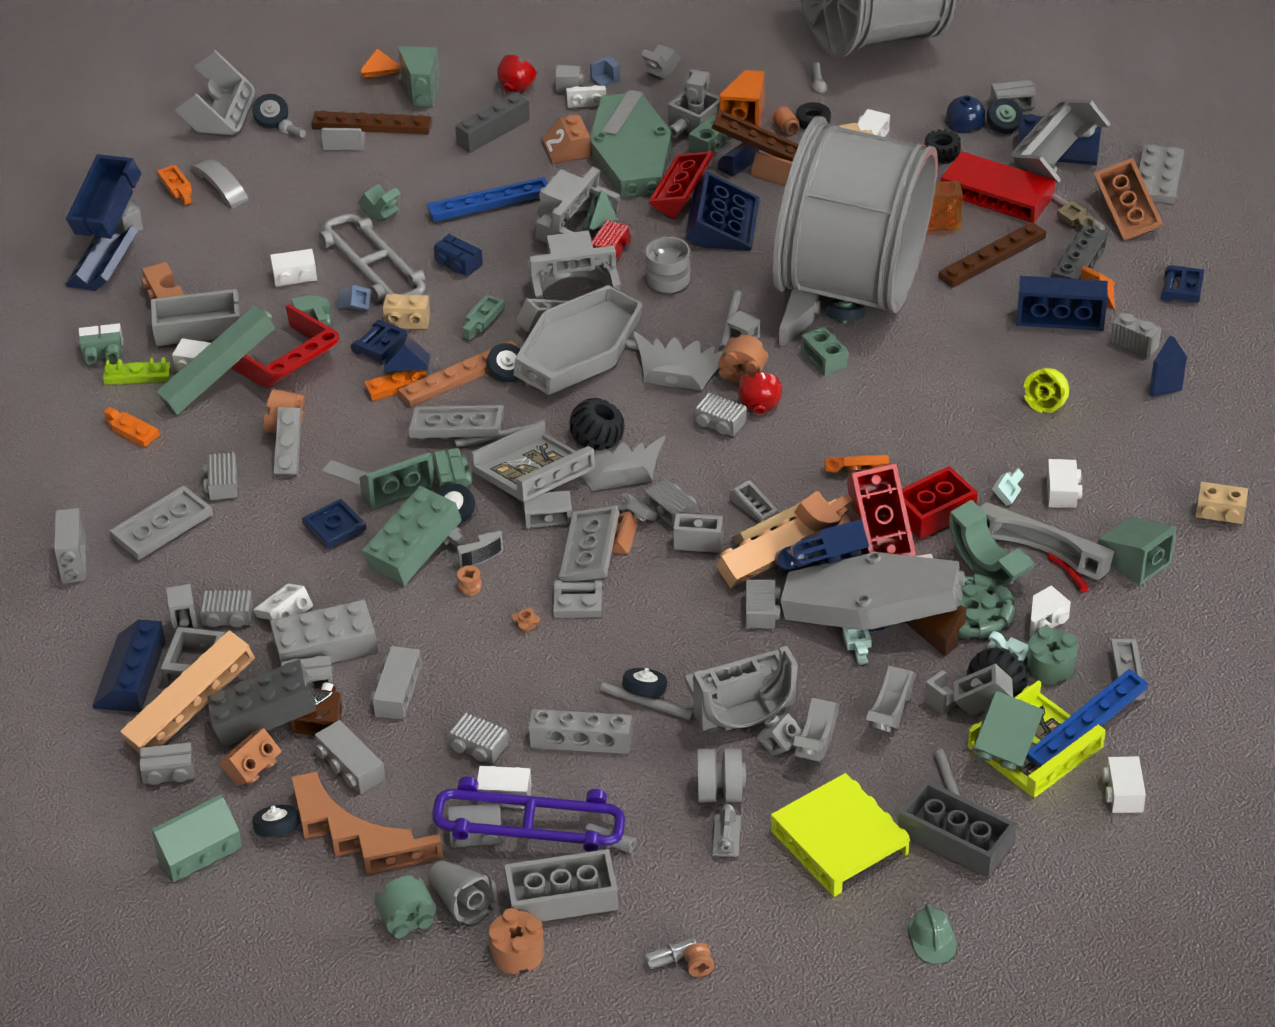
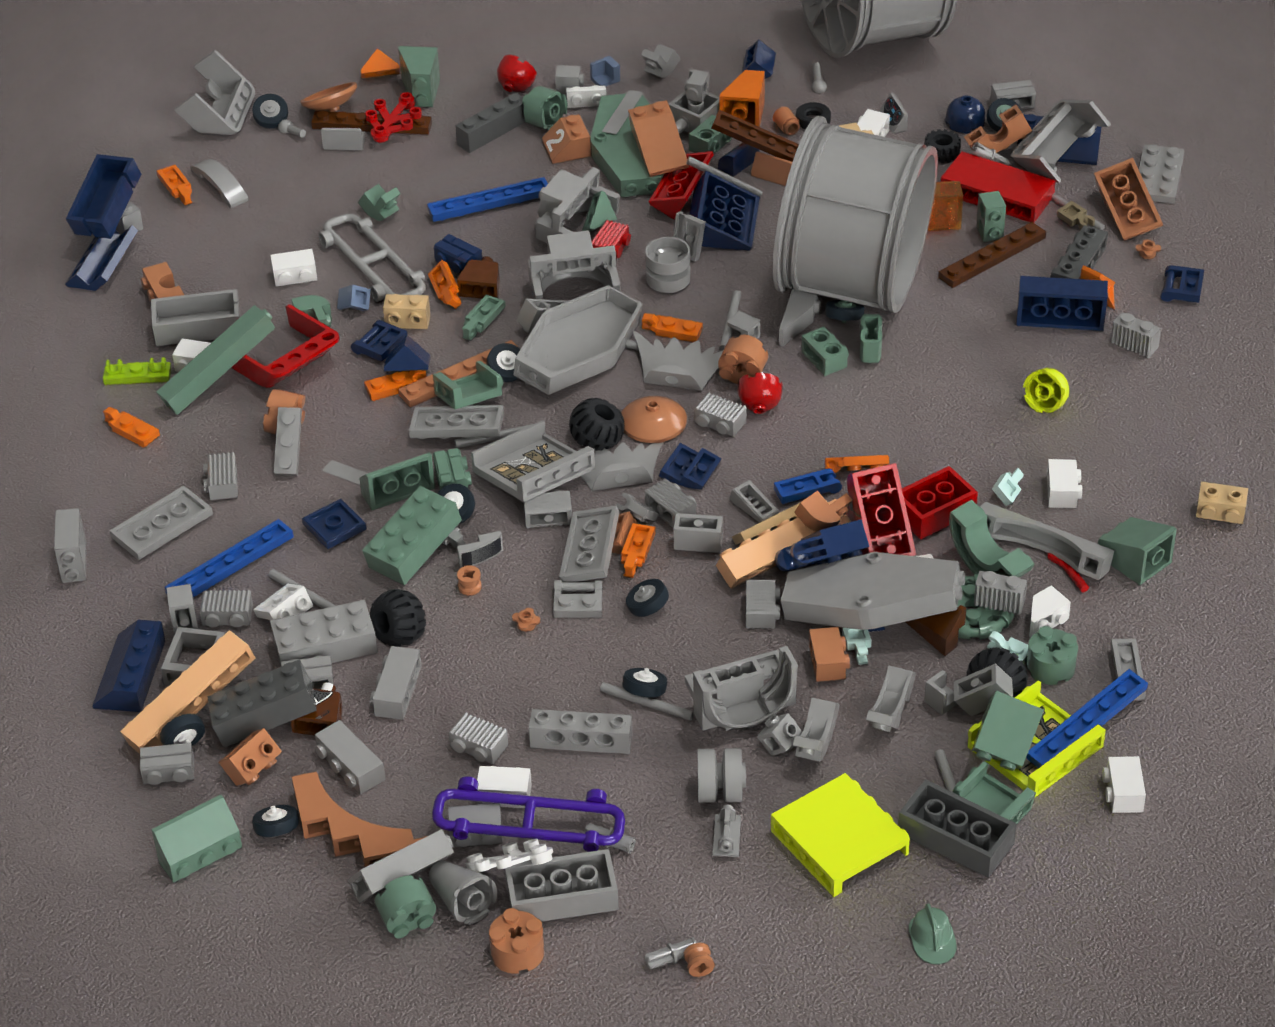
sand green hips [79,323,123,365] -> none
dark blue slope [1149,336,1187,396] -> none
none -> black wheel [160,713,205,746]
none -> blue plate [165,519,294,597]
none -> light grey bar [268,569,336,609]
none -> nougat dish [300,82,357,112]
none -> light grey slope [347,829,454,904]
none -> red plant [365,92,422,143]
none -> black wheel [369,589,426,647]
none -> orange hinge [428,260,462,309]
none -> sand green panel [433,361,503,409]
none -> reddish brown torso [457,256,500,299]
none -> white plant [465,839,554,873]
none -> sand green brick [522,86,568,130]
none -> nougat dish [621,396,687,443]
none -> orange hinge [621,523,656,578]
none -> black wheel [626,579,669,617]
none -> nougat slope [628,100,689,177]
none -> orange hinge [642,313,703,342]
none -> dark blue slope [659,443,722,490]
none -> light grey plate [672,211,706,262]
none -> light grey bar [686,156,762,197]
none -> dark blue brick [742,39,776,79]
none -> blue plate [774,468,842,504]
none -> nougat brick [809,627,850,682]
none -> sand green brick [860,314,882,363]
none -> slope [880,93,908,133]
none -> sand green panel [953,761,1036,825]
none -> nougat arch [964,105,1032,153]
none -> light grey axle [971,142,1010,165]
none -> light grey brick [974,571,1028,615]
none -> sand green brick [976,191,1006,242]
none -> nougat plate [1135,239,1161,259]

